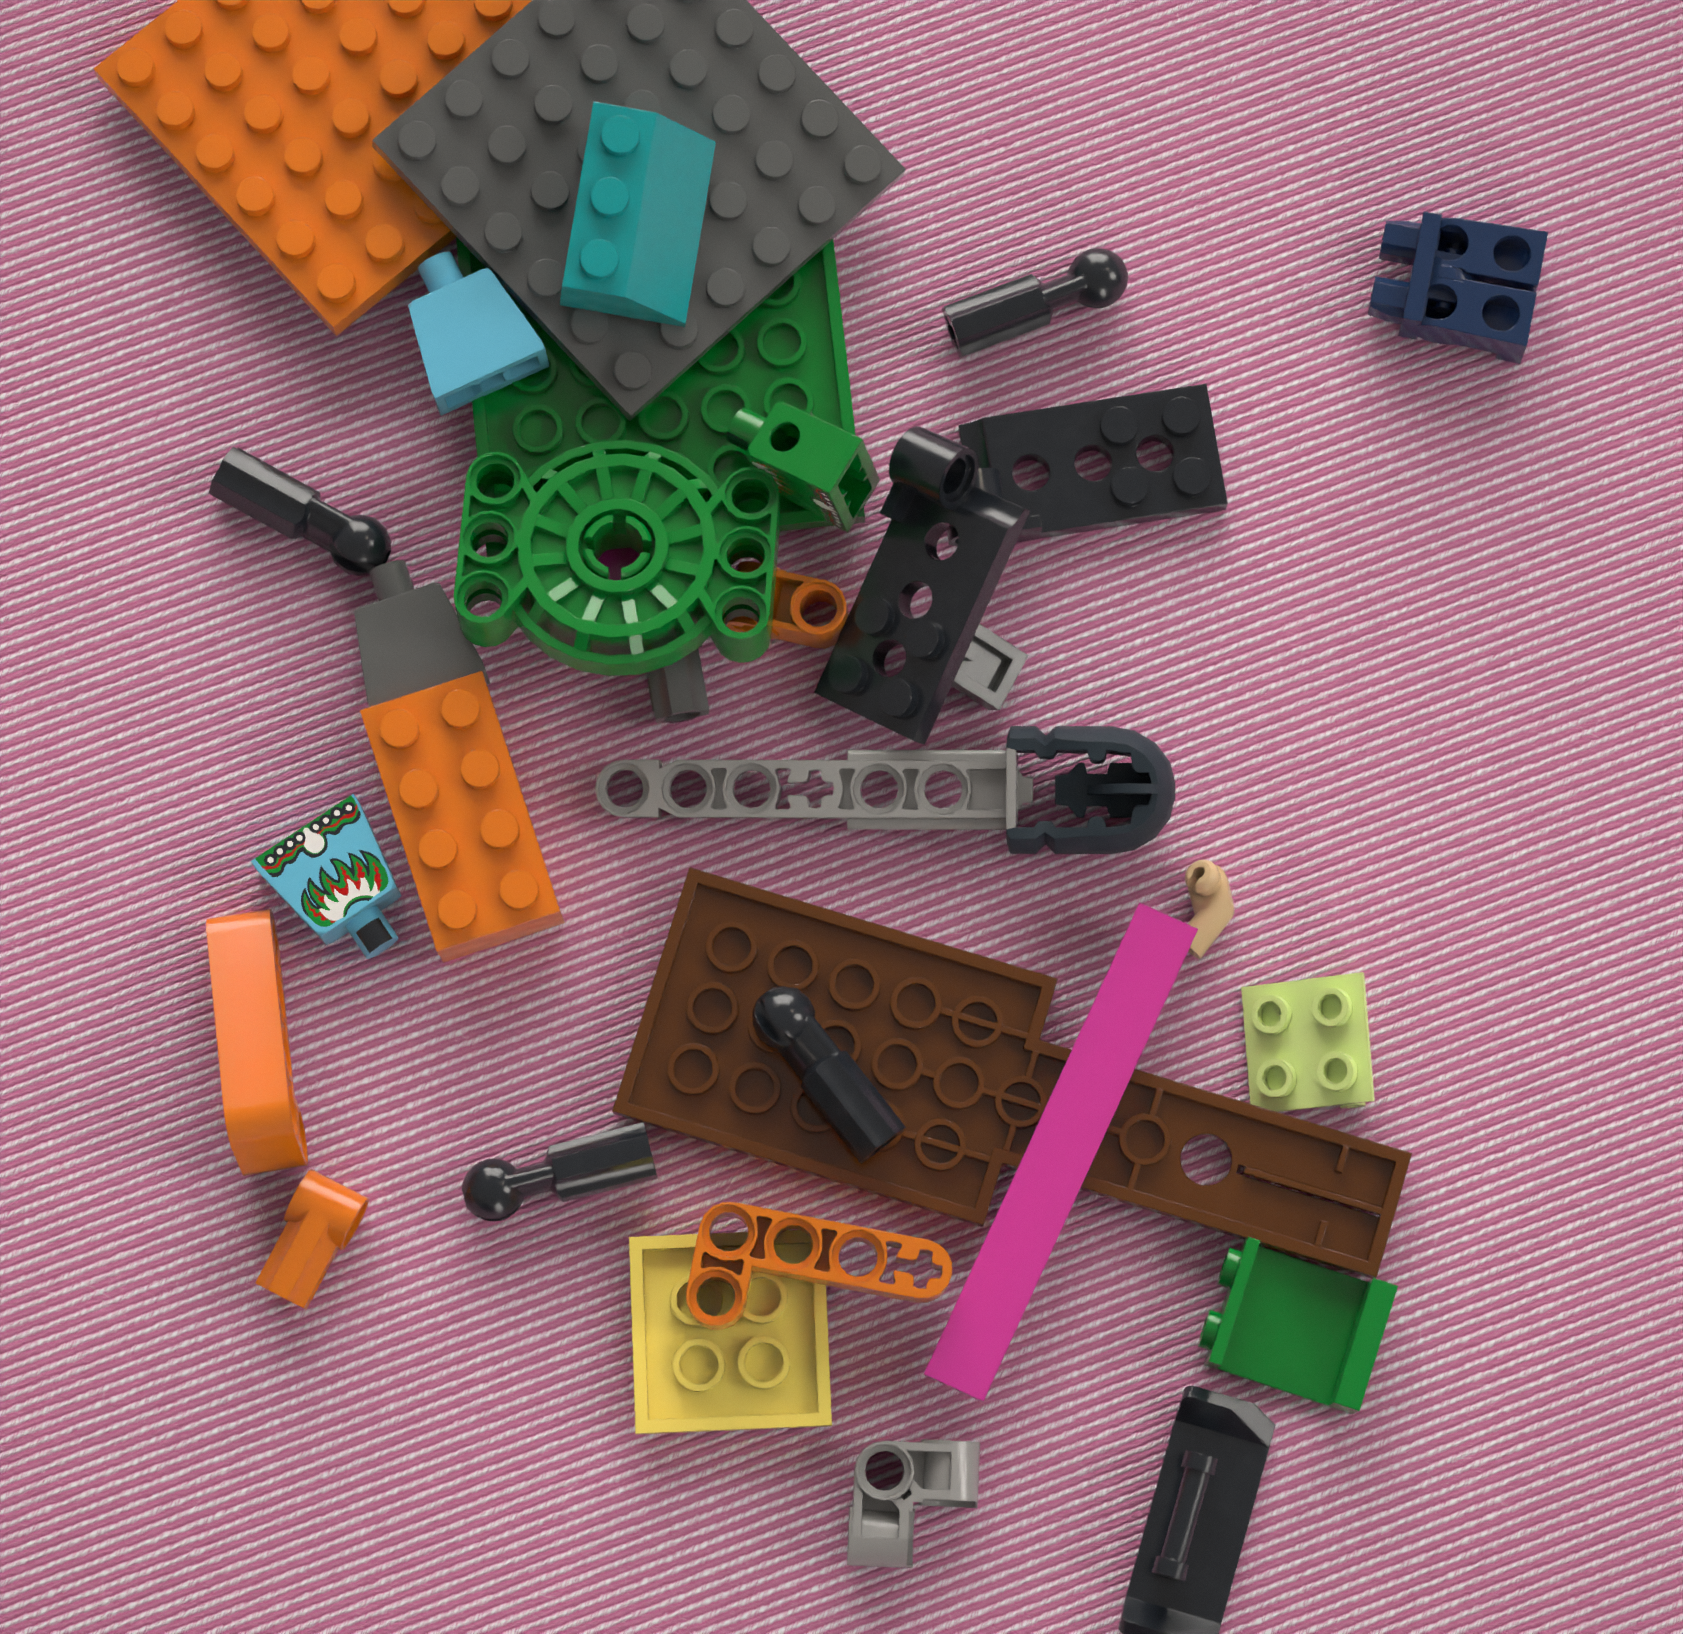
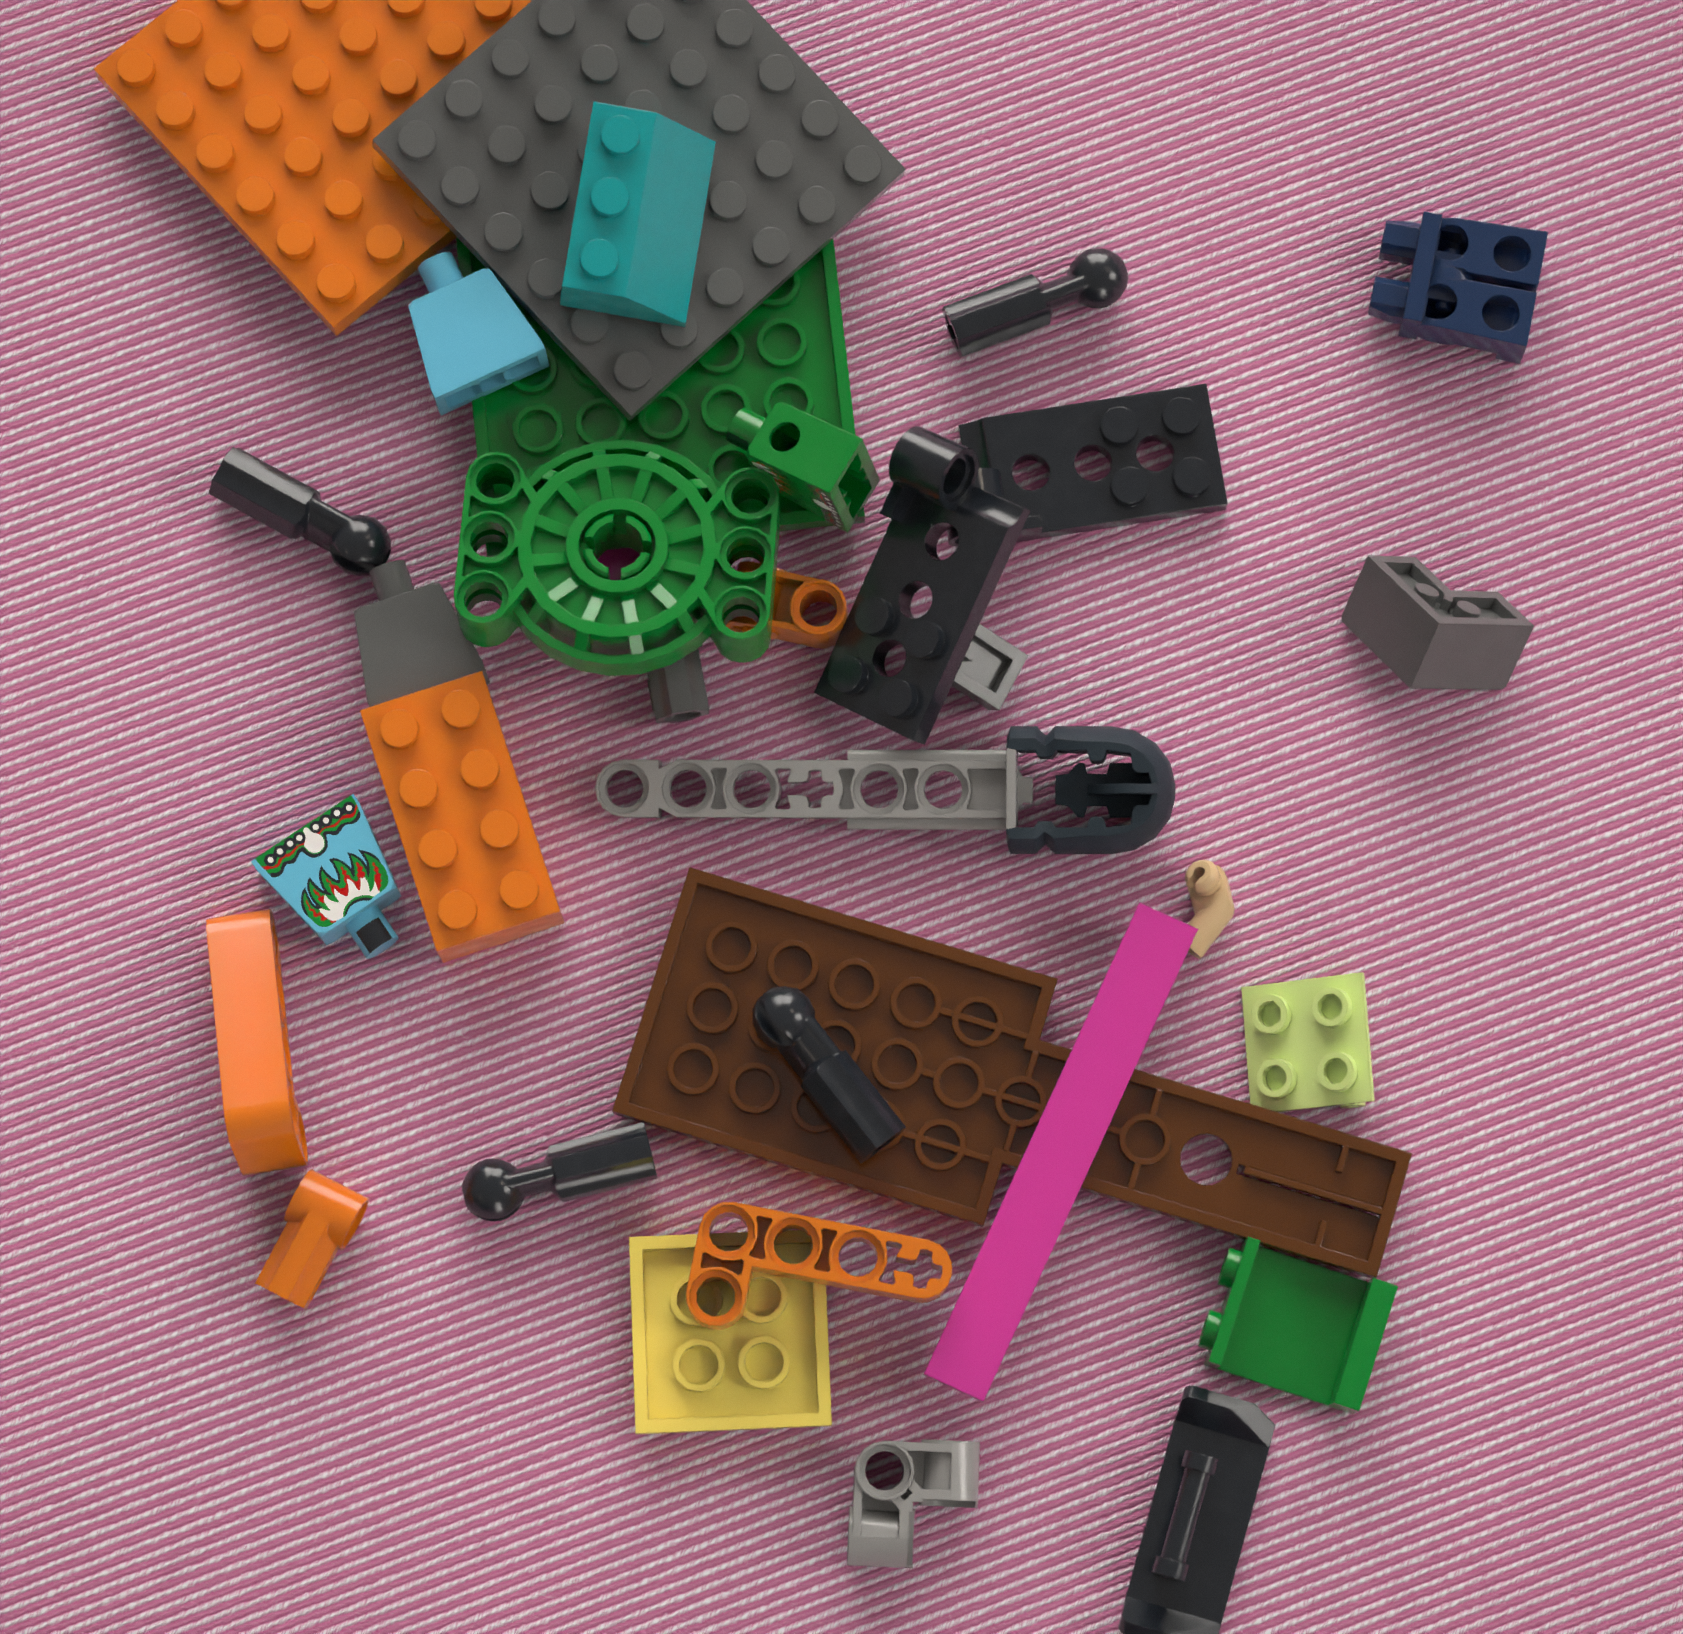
none -> dark grey panel [1341,555,1534,690]

